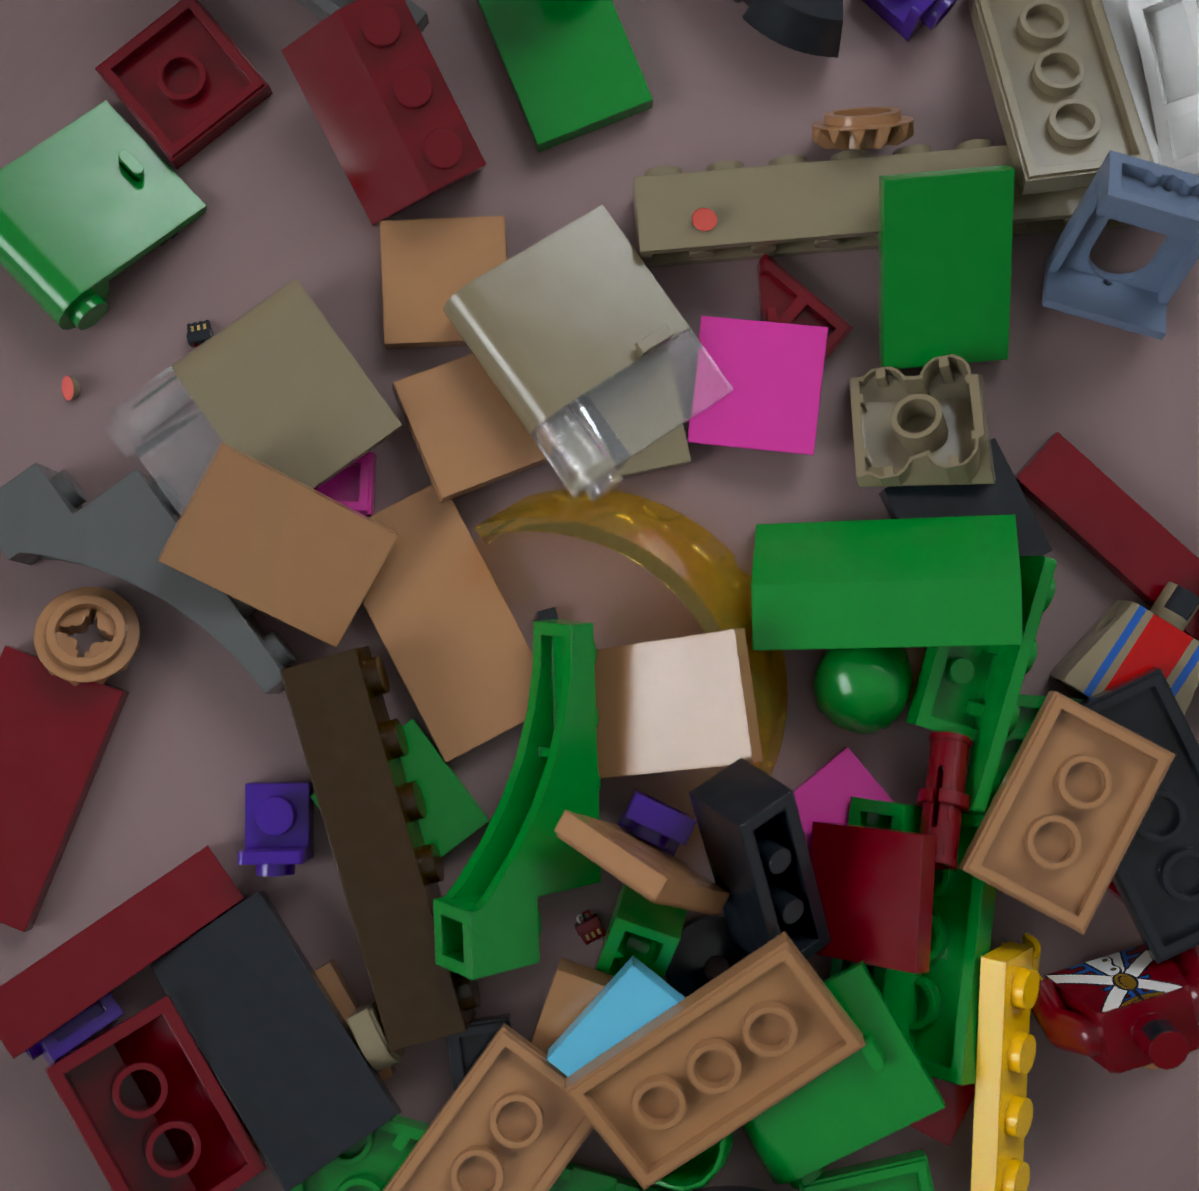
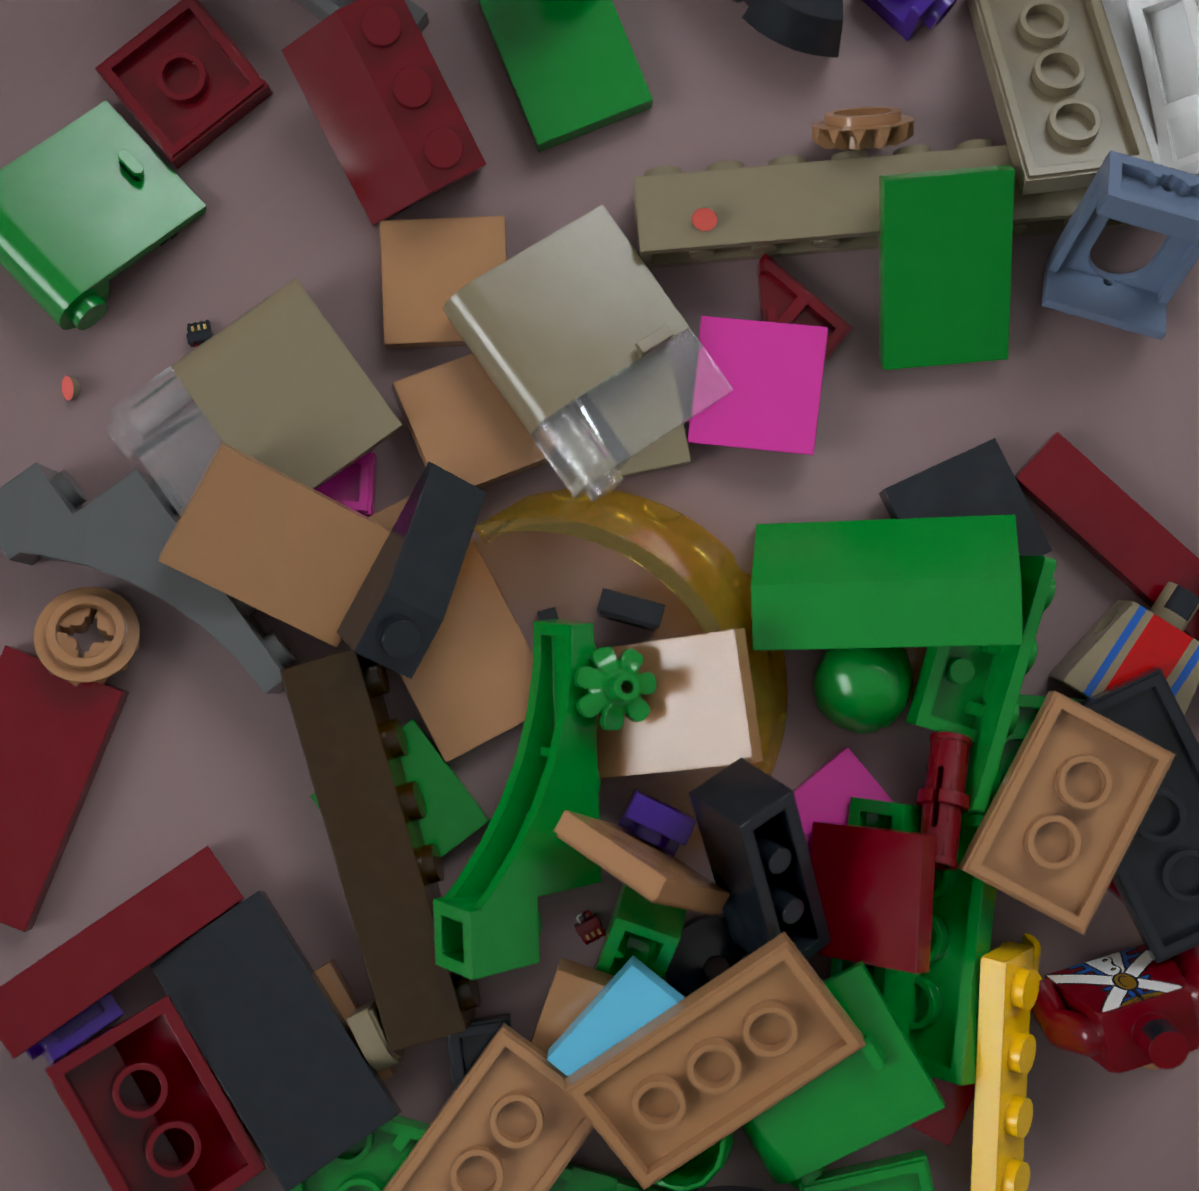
dark purple bracket [238,782,314,876] -> none
dark tan slope [849,354,996,487] -> none
none -> black slope [337,461,487,679]
none -> green plant [573,646,657,731]
none -> black tile [597,588,665,632]

